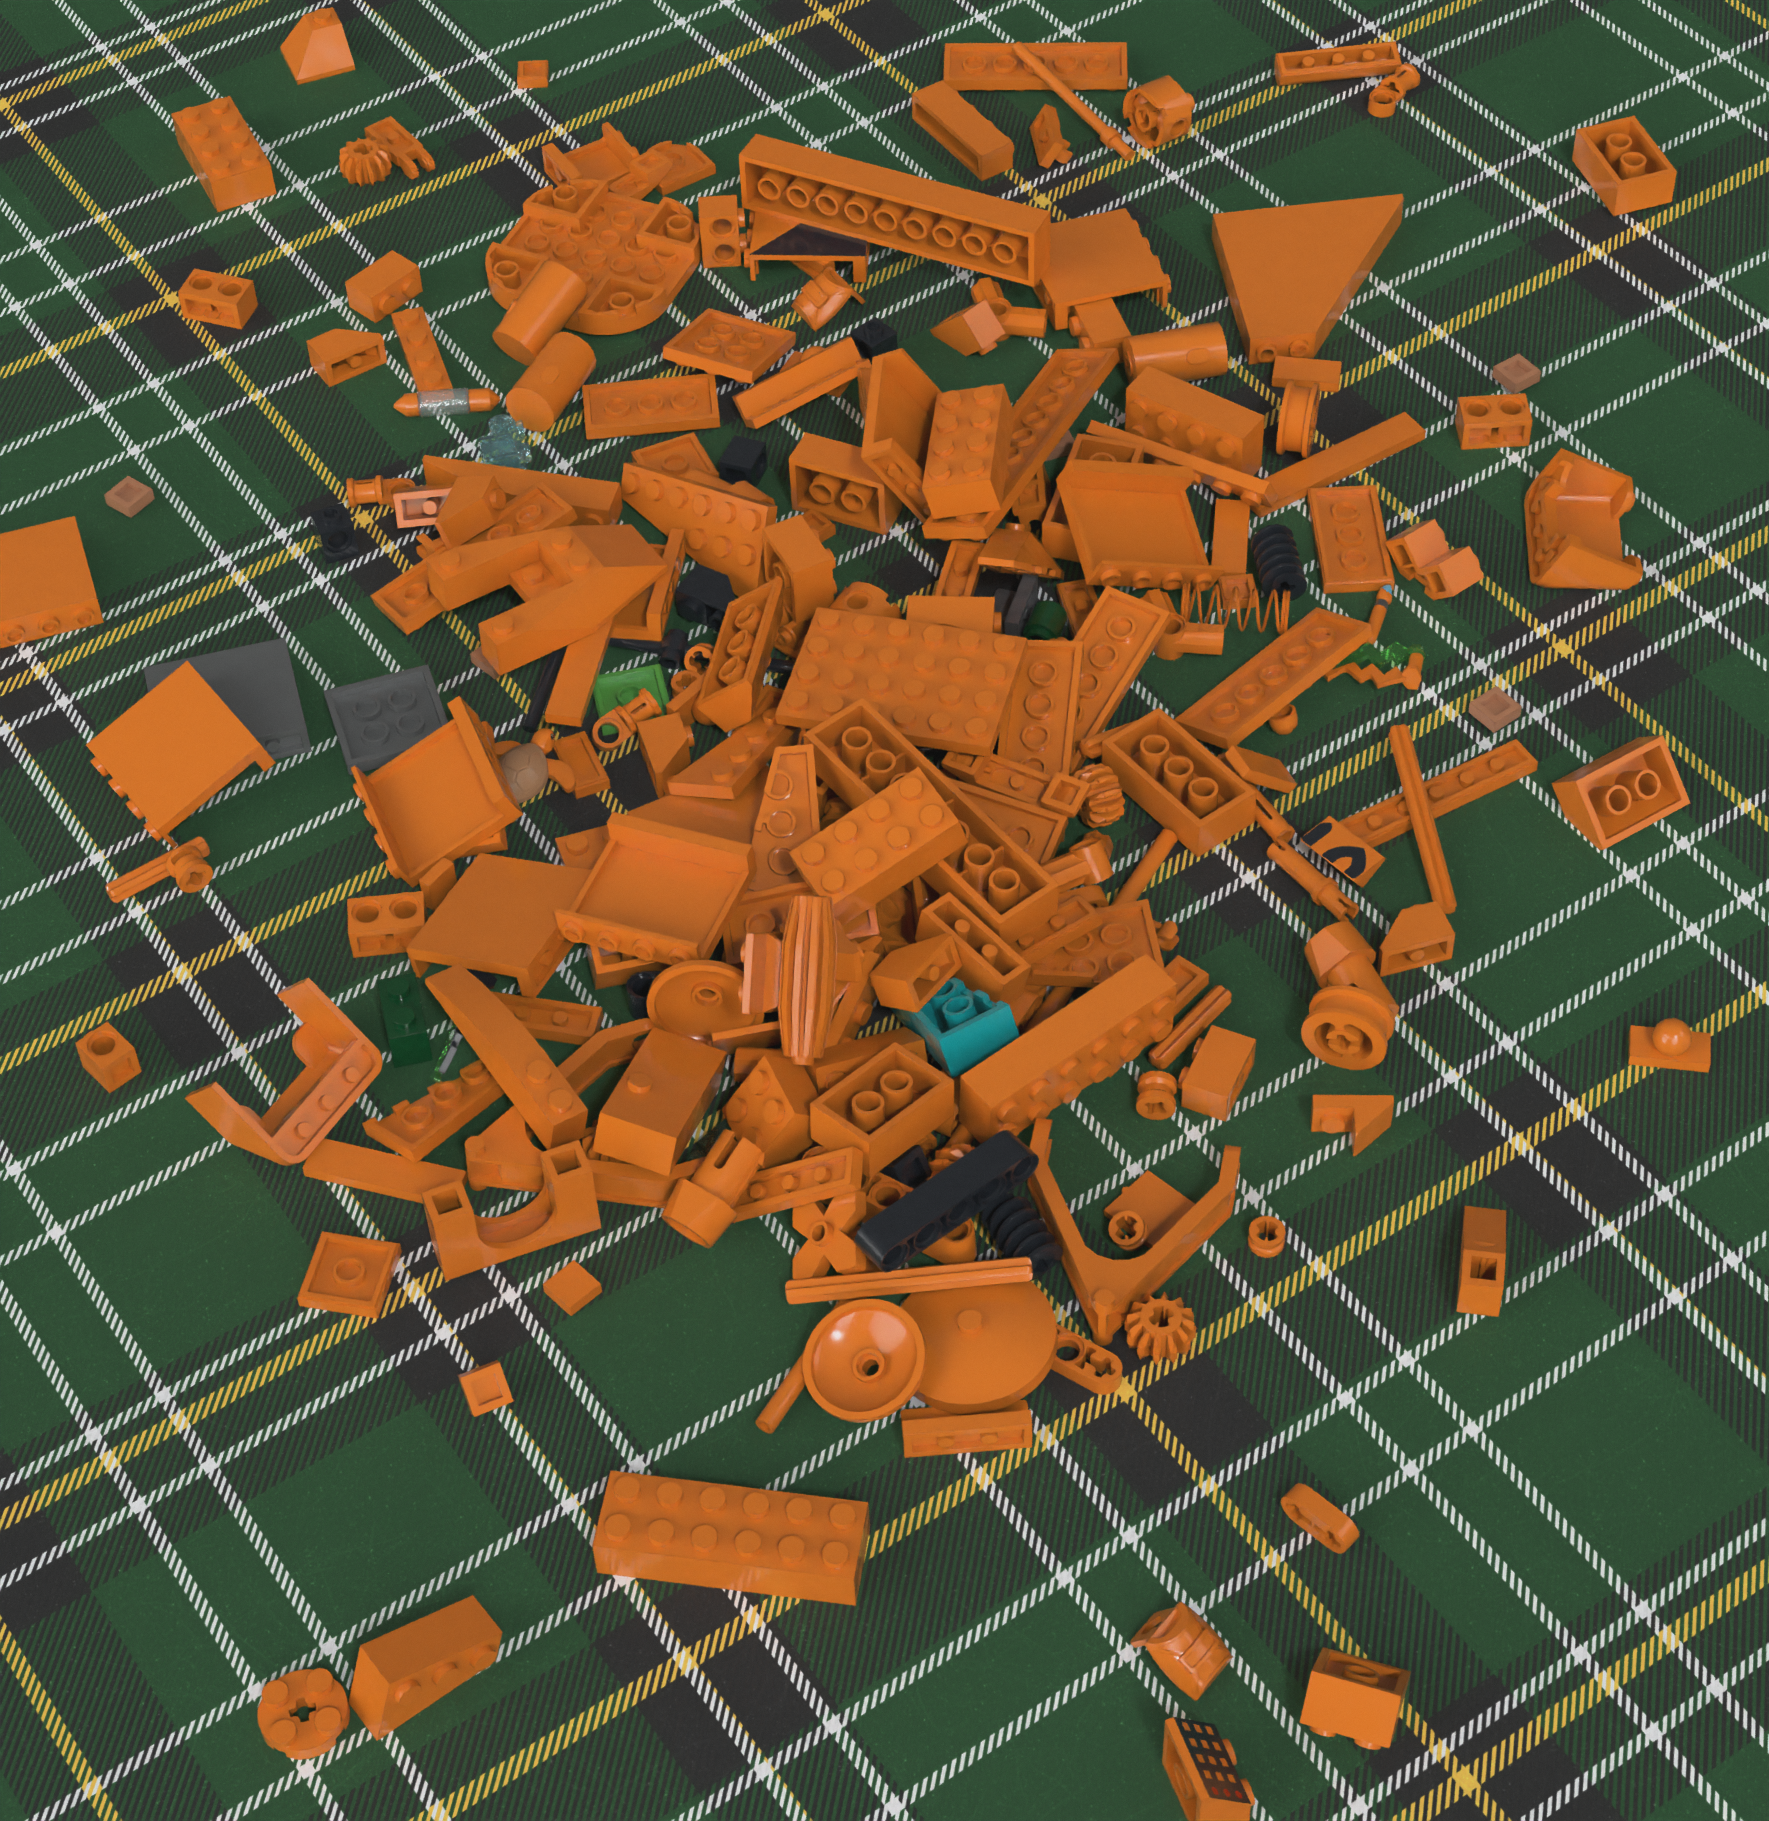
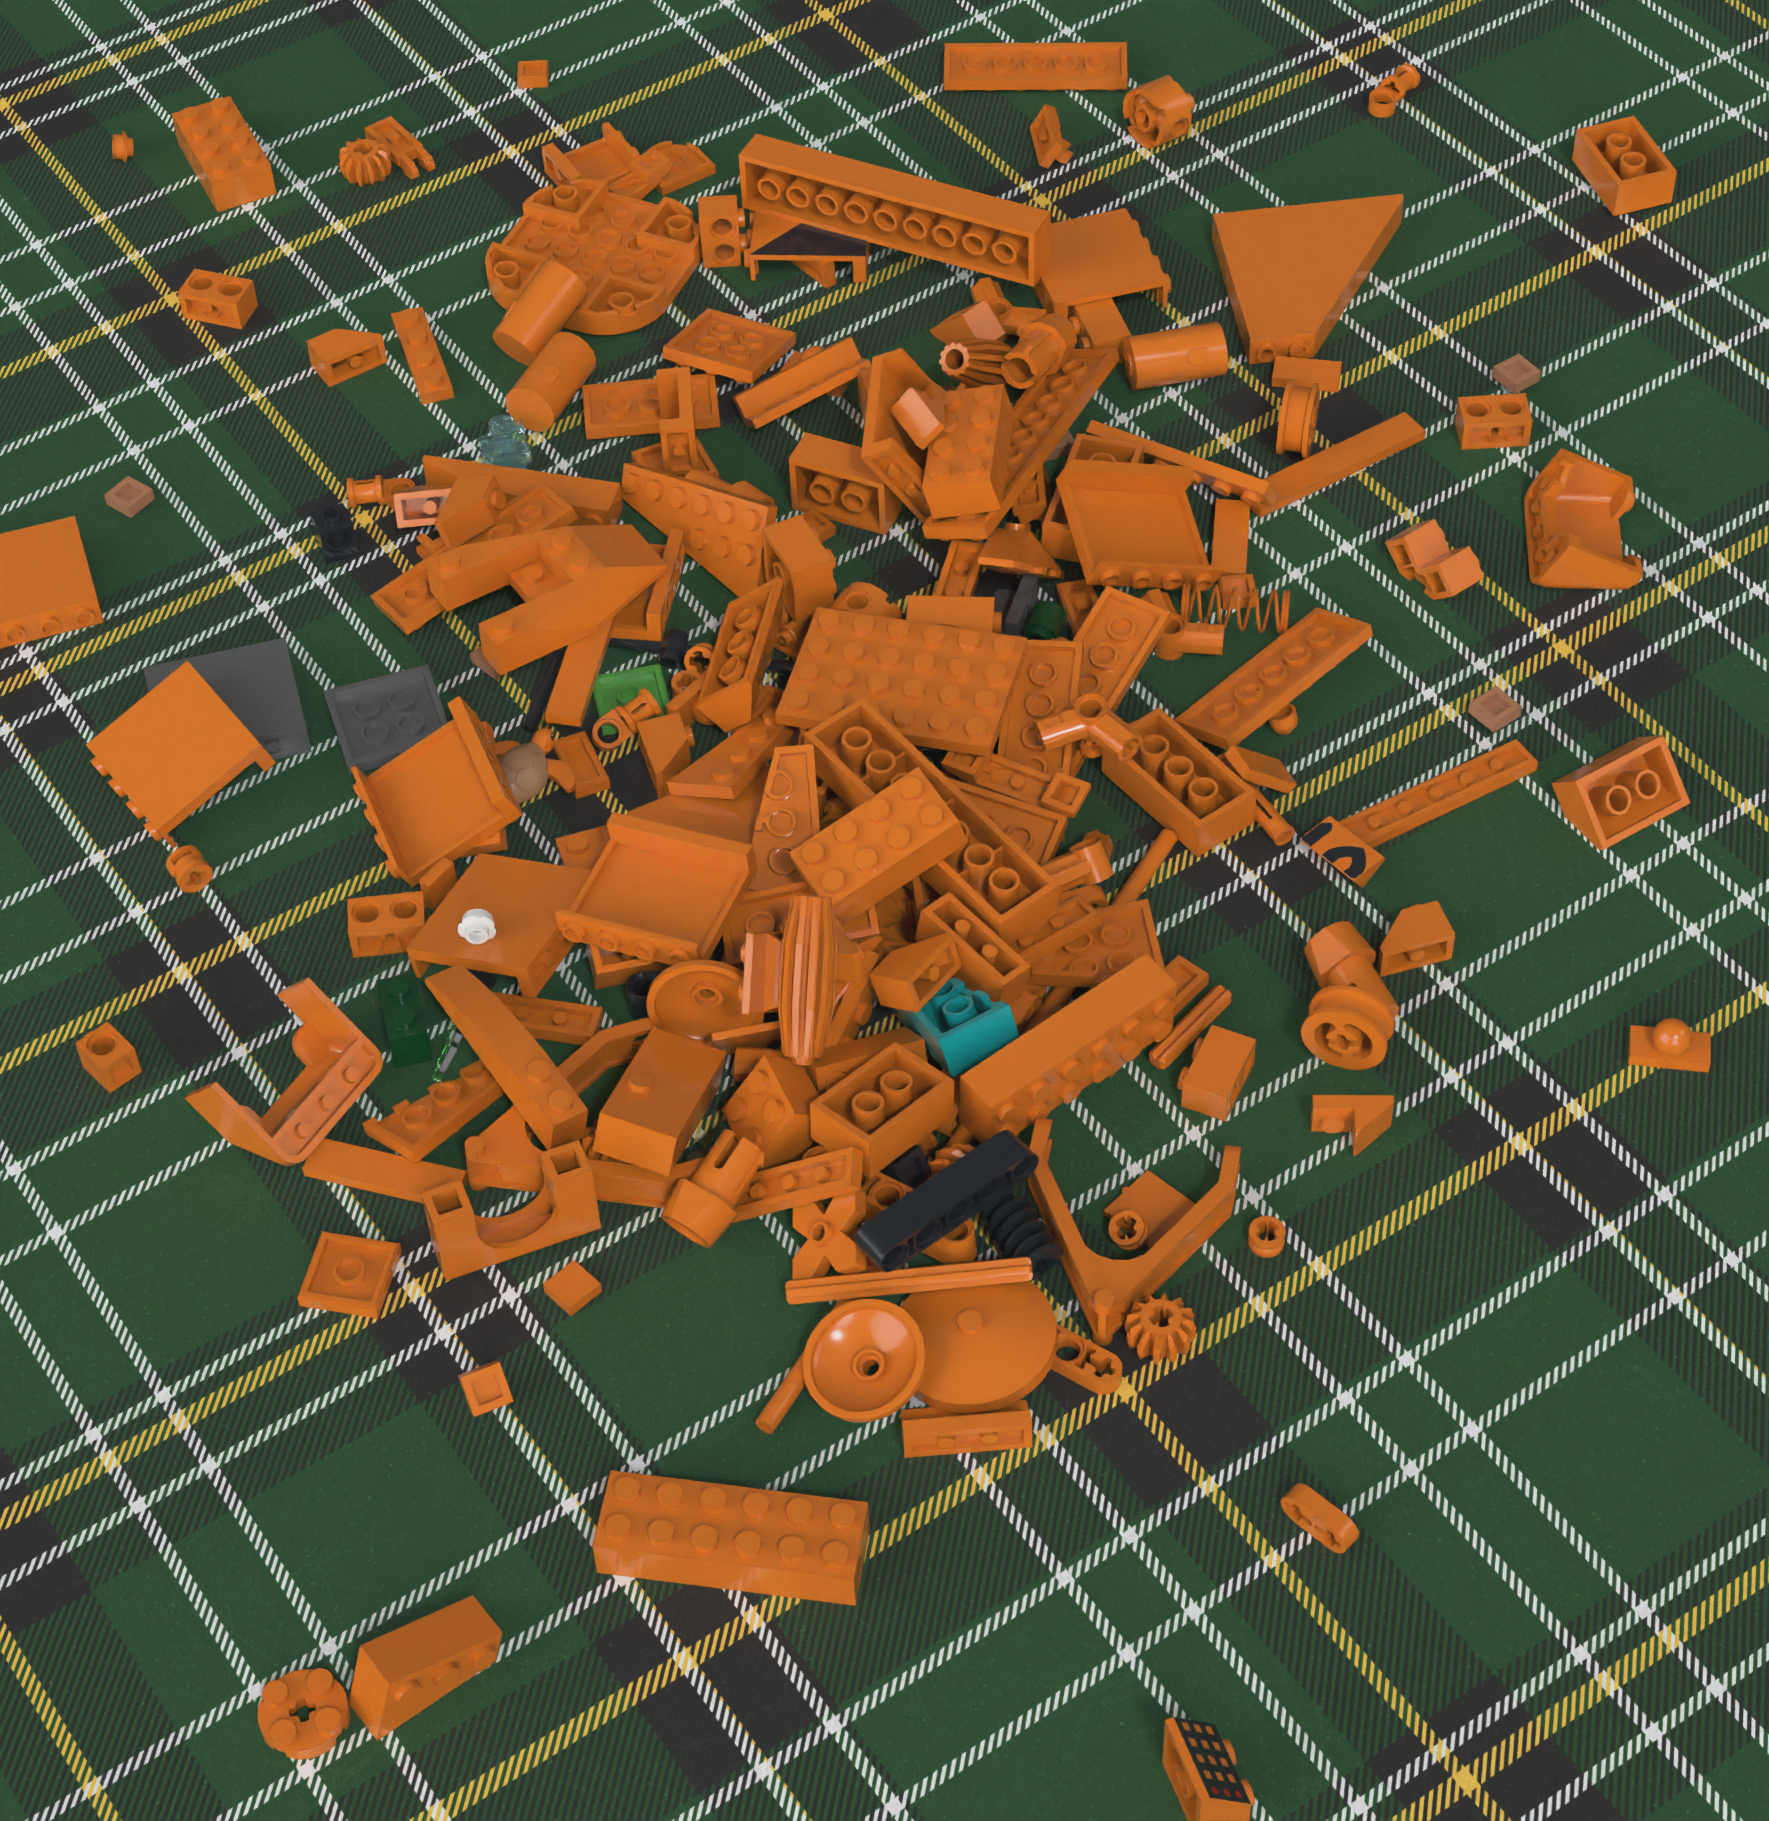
orange axle [105,836,210,903] -> none
orange slope [280,7,355,85] -> none
orange brick [345,250,423,323] -> none
piece [394,388,500,418] -> none
black slope [675,564,735,633] -> none
black brick [719,435,768,488] -> none
orange piece [791,266,866,332] -> none
black brick [850,317,898,365] -> none
orange brick [912,80,1014,181] -> none
orange bar [1012,41,1135,161] -> none
orange gear [1072,763,1125,828] -> none
orange brick [1125,366,1265,476] -> none
orange piece [1130,1601,1233,1701] -> none
orange wheel [1136,1071,1177,1120] -> none
orange hand [1153,920,1179,952] -> none
black piece [1251,524,1307,602] -> none
orange pin [1267,838,1359,922] -> none
orange brick [1274,41,1402,86] -> none
orange slope [1299,1647,1411,1750] -> none
orange tile [1307,485,1395,594] -> none
piece [1323,641,1426,690] -> none
orange piece [1363,585,1392,648] -> none
orange axle [1388,724,1457,914] -> none
orange slope [1456,1206,1506,1317] -> none
none -> orange plate [112,131,134,162]
none -> white plate [458,909,496,944]
none -> orange panel [656,367,698,475]
none -> orange slope [891,381,945,450]
none -> orange plate [939,338,1012,392]
none -> orange piece [1001,313,1077,389]
none -> orange piece [1034,693,1142,761]

